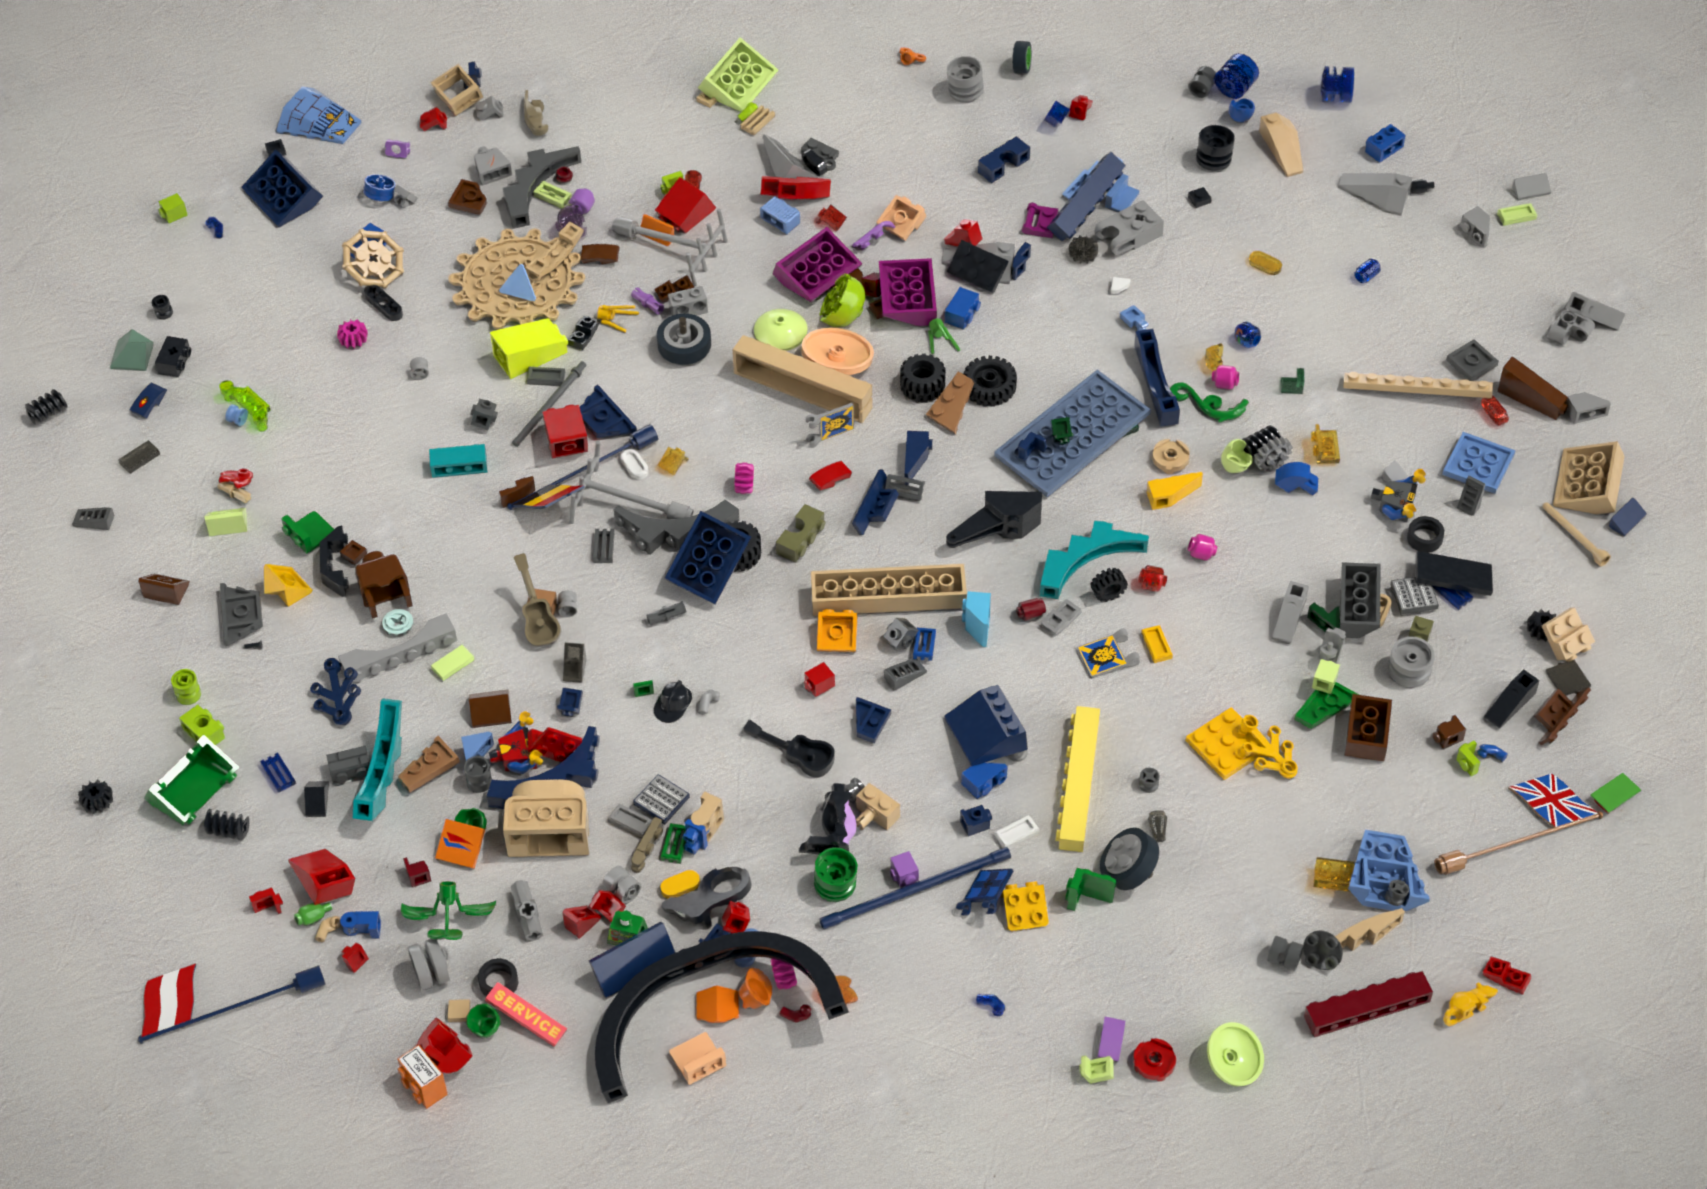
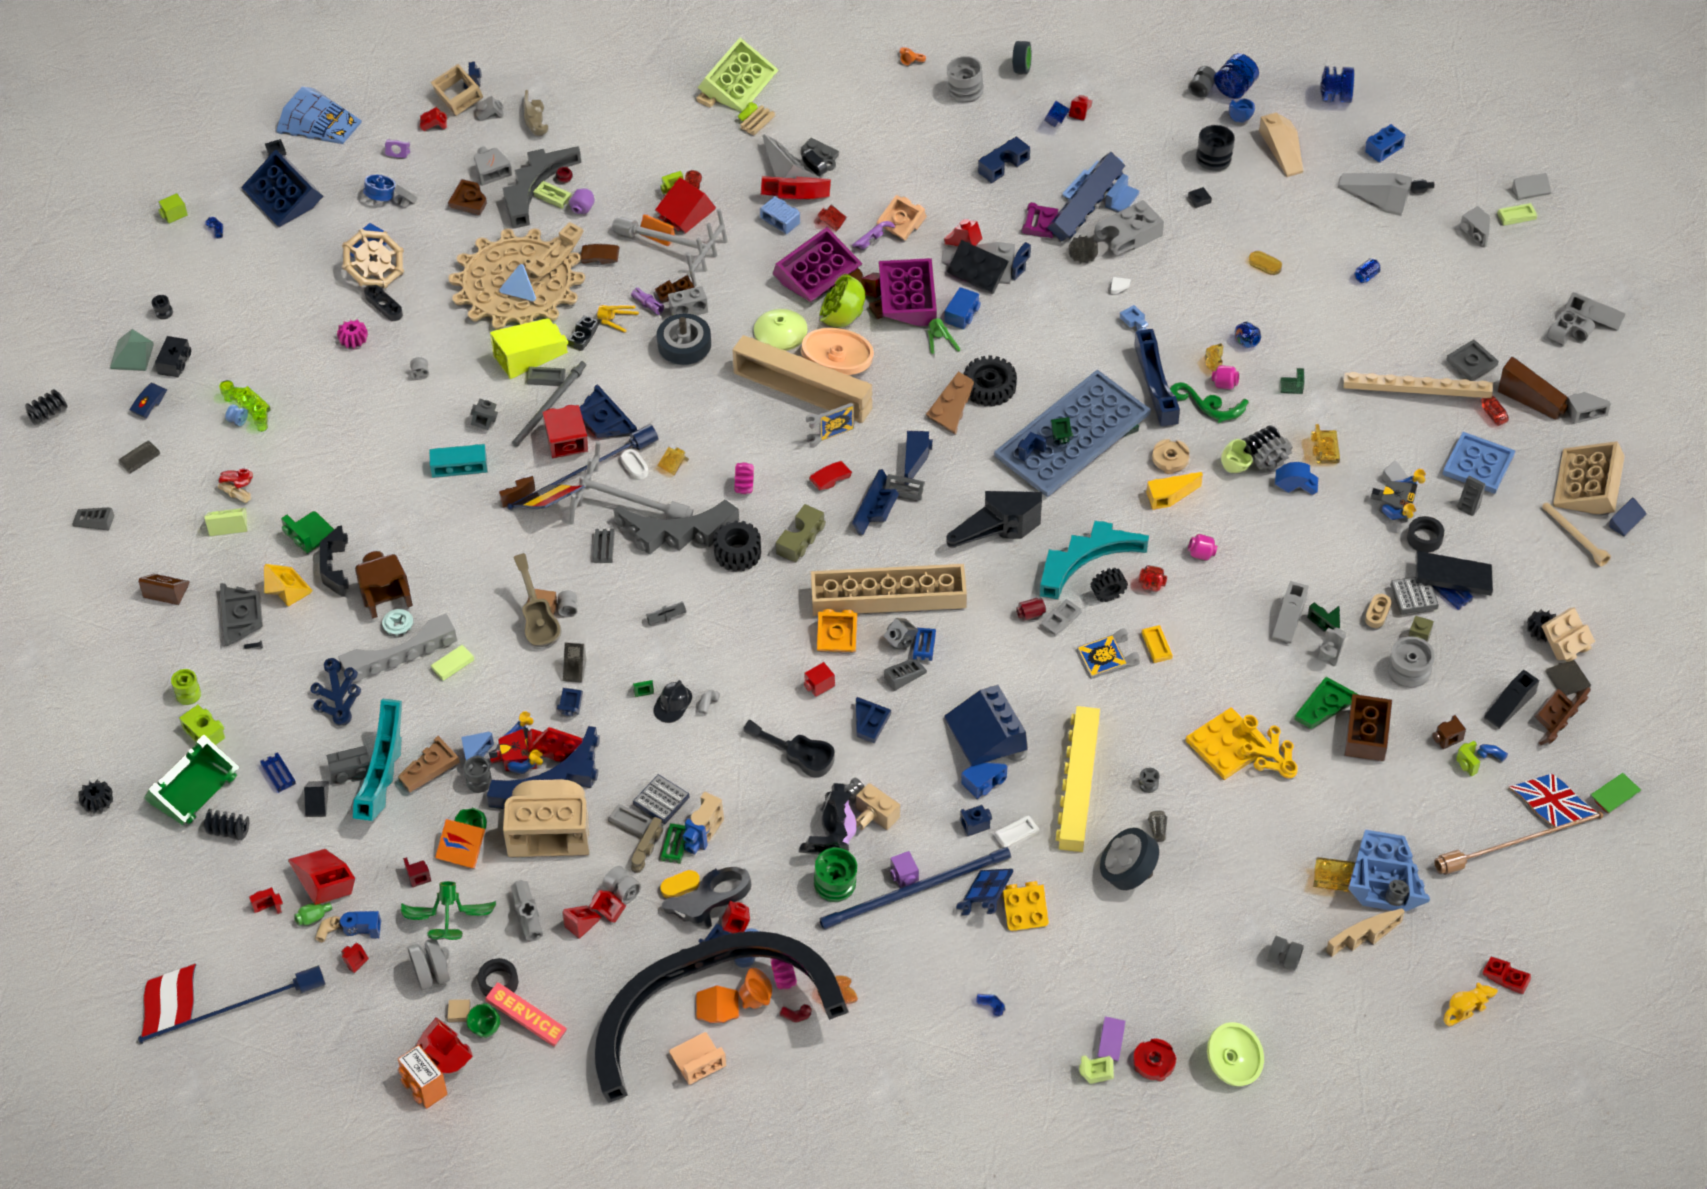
reddish brown plate [340,540,367,565] -> none
reddish brown slope [469,689,512,728] -> none
clear purple cylinder [555,203,587,238] -> none
dark blue tile [589,922,676,998] -> none
green torso [607,910,648,946] -> none
dark blue slope [665,511,751,605] -> none
black tyre [900,353,946,402] -> none
medium azure slope [962,591,991,647] -> none
green bracket [1065,868,1116,911] -> none
dark grey dish [1303,930,1343,970] -> none
dark red brick [1304,971,1433,1038] -> none
yellowish green brick [1312,659,1340,694] -> none
dark grey slope [1340,562,1381,638] -> none

